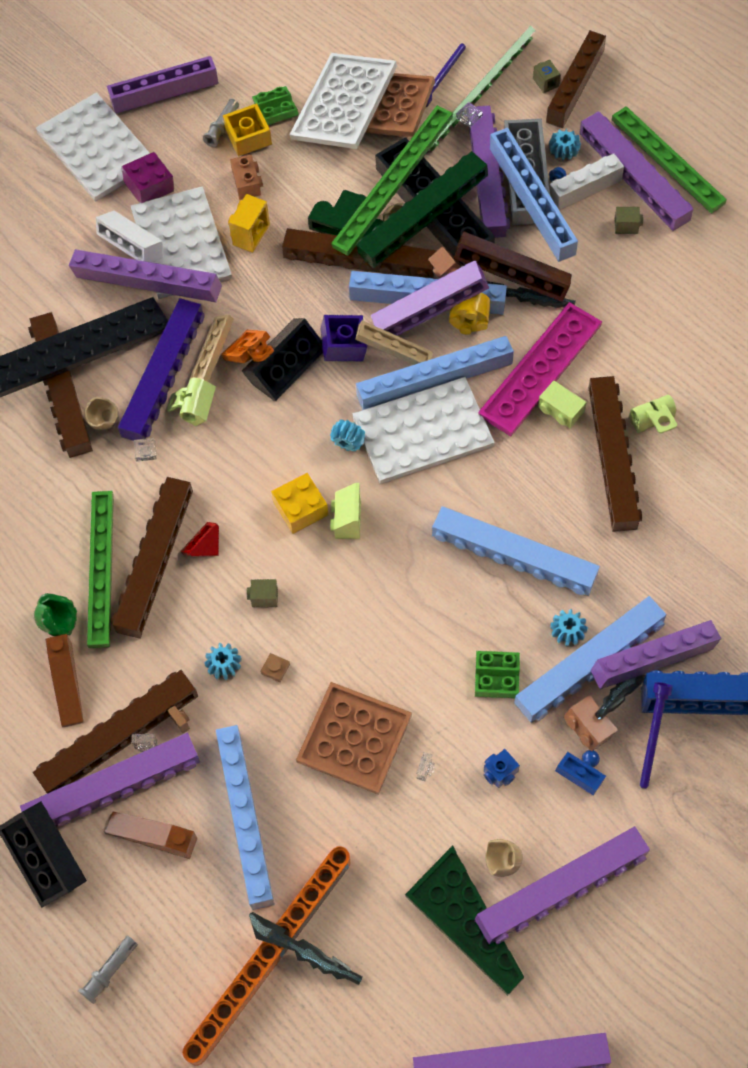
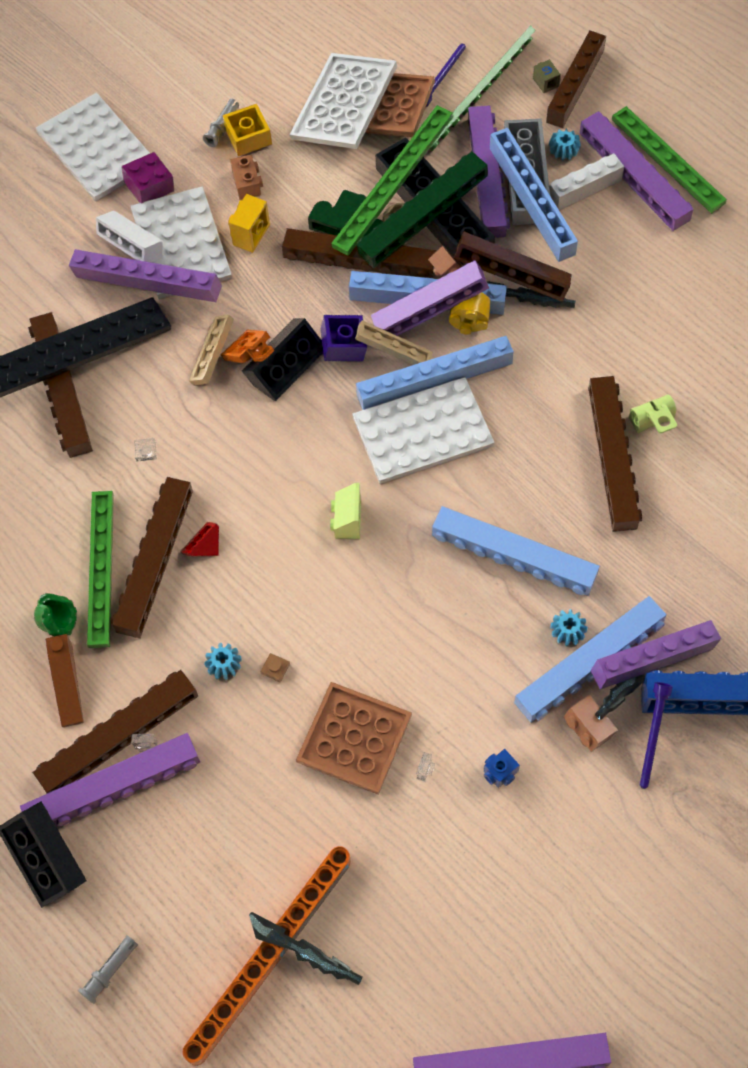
tan hair [85,397,119,430] -> none
slope [105,811,197,860] -> none
medium lavender brick [107,56,219,114] -> none
dark purple brick [118,298,205,444] -> none
yellowish green piece [166,378,216,426] -> none
medium nougat plate [167,705,190,734] -> none
light blue brick [216,725,275,910] -> none
olive brick [247,579,278,607] -> none
bright green slope [252,86,299,125] -> none
yellow brick [271,472,329,534] -> none
medium azure gear [330,420,365,452] -> none
dark green wing [405,845,524,996] -> none
clear plate [456,102,483,127] -> none
bright green slope [475,651,520,698] -> none
medium lavender brick [475,826,650,945] -> none
dark pink plate [478,302,602,437] -> none
tan hair [485,839,523,877] -> none
yellowish green brick [538,381,586,429] -> none
blue plate [549,167,567,182] -> none
blue plate [555,750,606,796] -> none
olive brick [614,207,643,234] -> none

